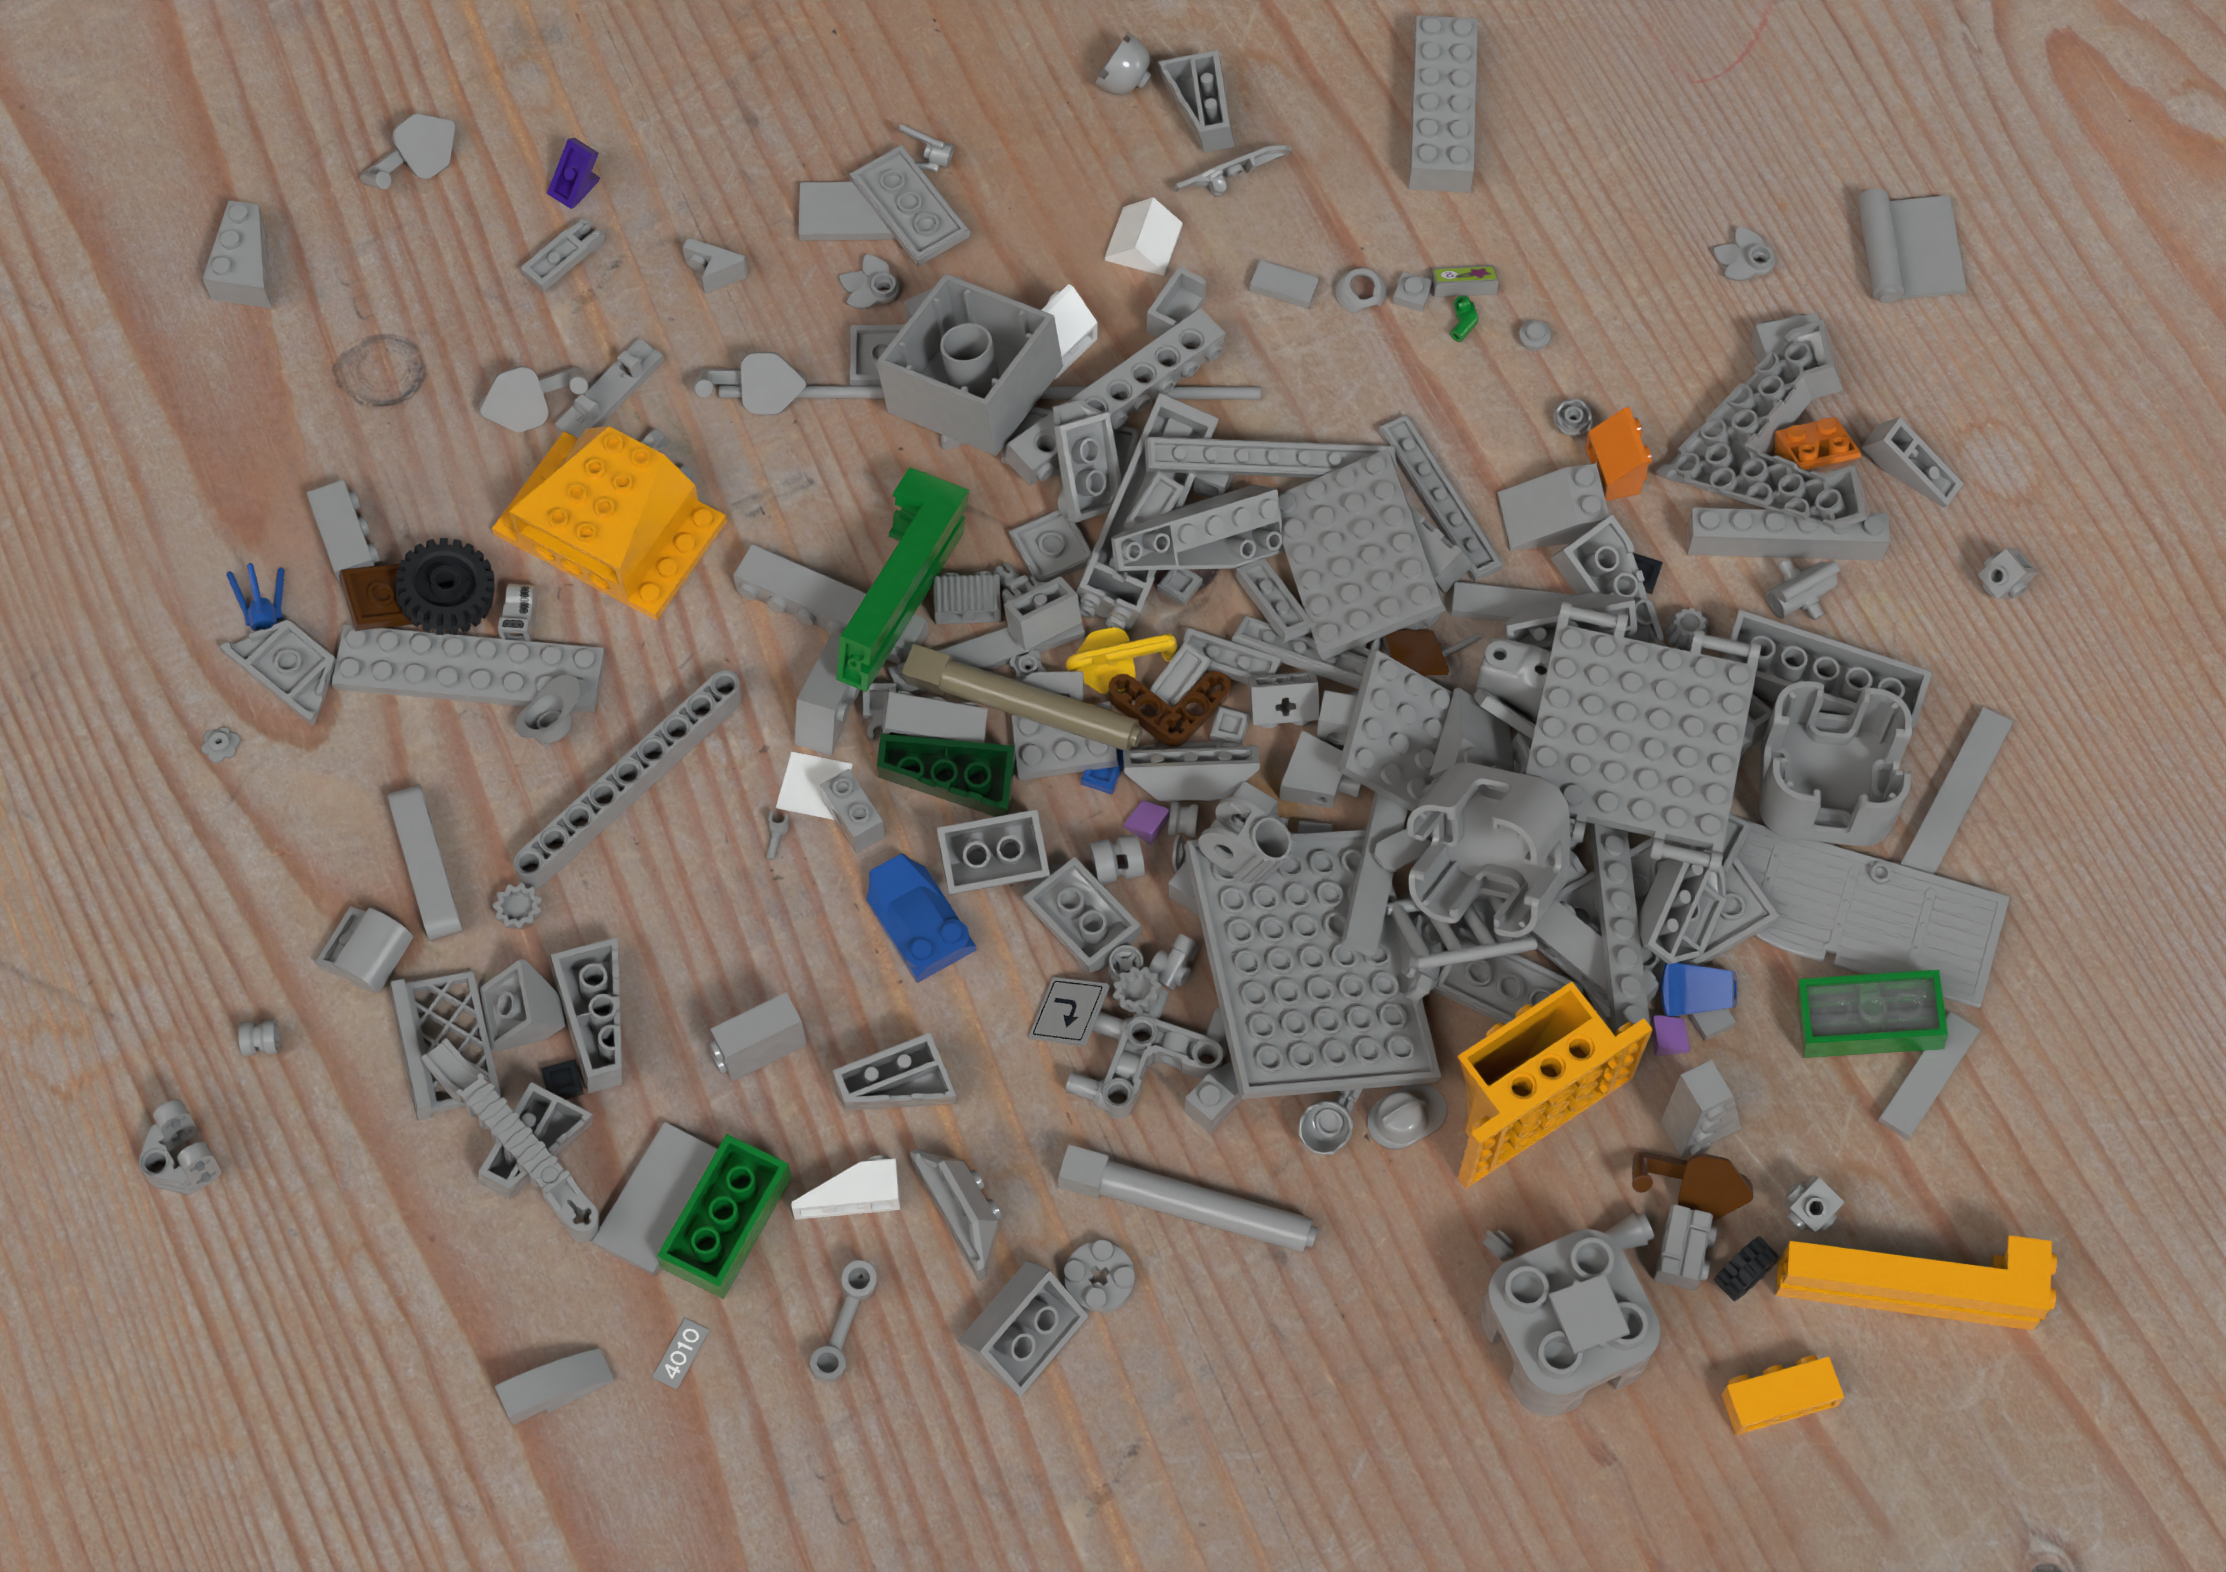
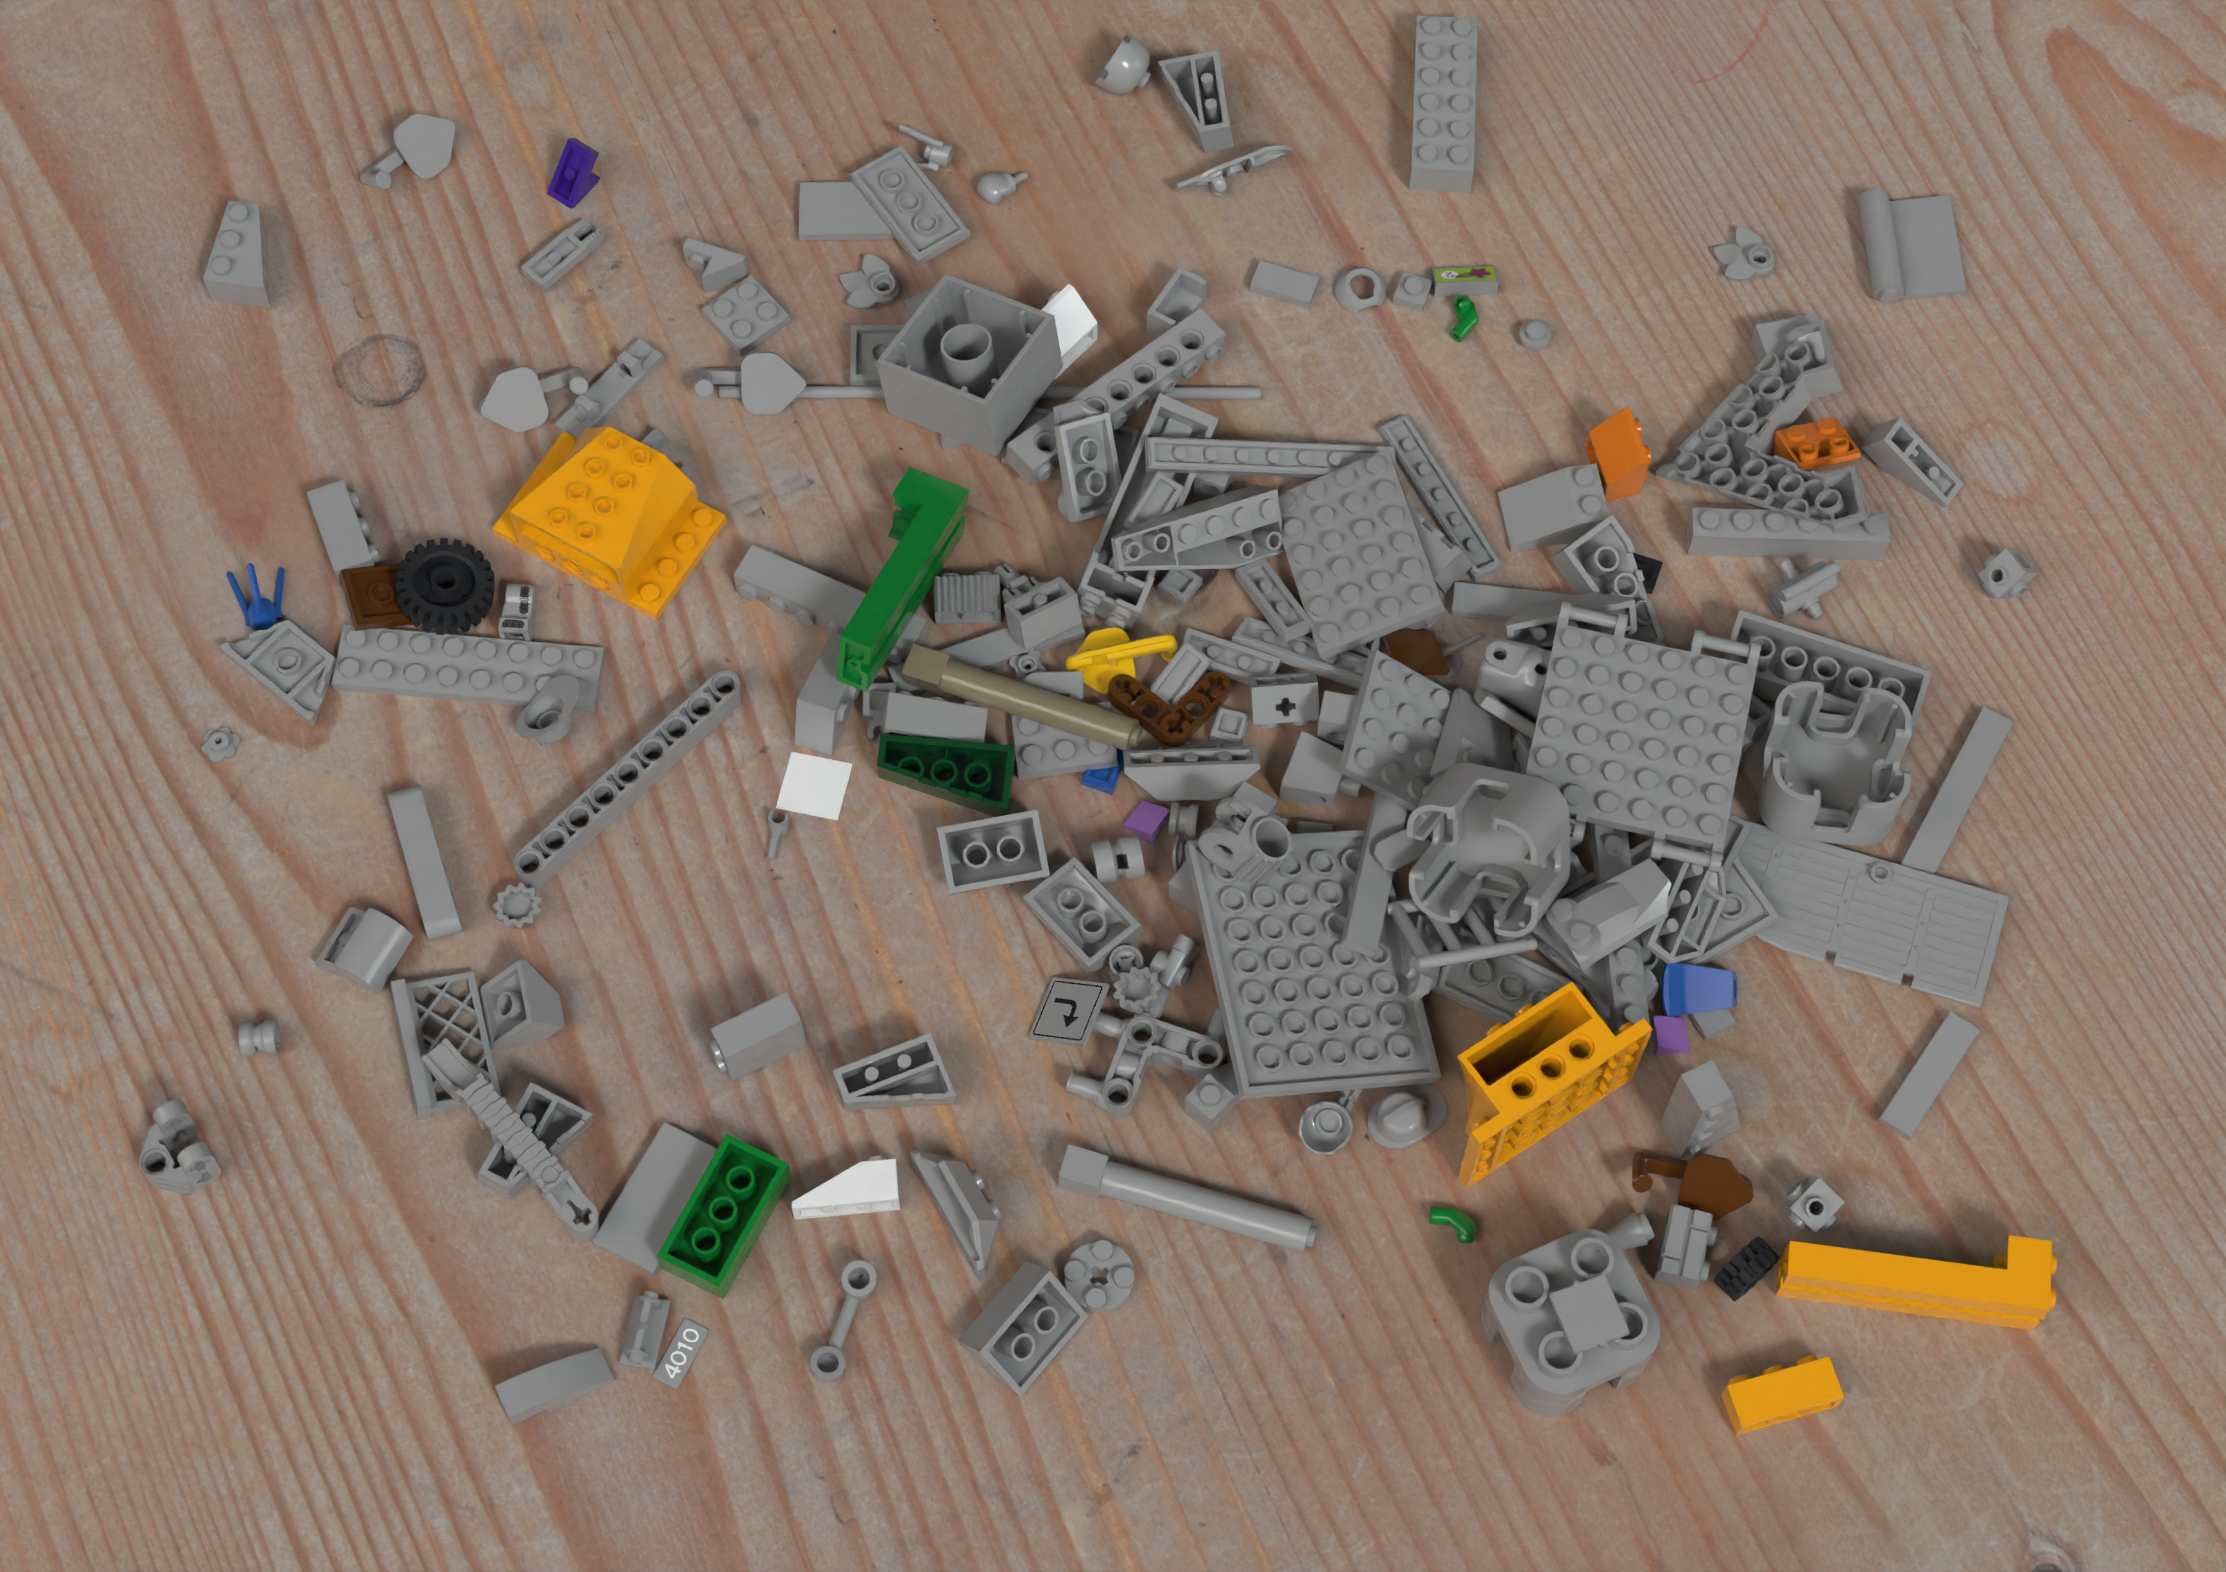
black tile [541,1059,584,1100] -> none
light grey wedge [550,937,622,1094] -> none
light grey brick [820,769,885,854] -> none
blue slope [866,854,976,983] -> none
light grey tile [1008,509,1092,583] -> none
white slope [1105,197,1183,276] -> none
light grey plate [1481,1229,1515,1261] -> none
light grey plate [1553,399,1594,437] -> none
light grey piece [1663,608,1710,652] -> none
brick [1796,970,1948,1058] -> none
none -> light grey hinge [619,1291,671,1371]
none -> light grey plate [701,275,791,357]
none -> light grey piece [977,171,1029,205]
none -> green arm [1429,1207,1478,1244]
none -> light grey slope [1542,858,1672,971]

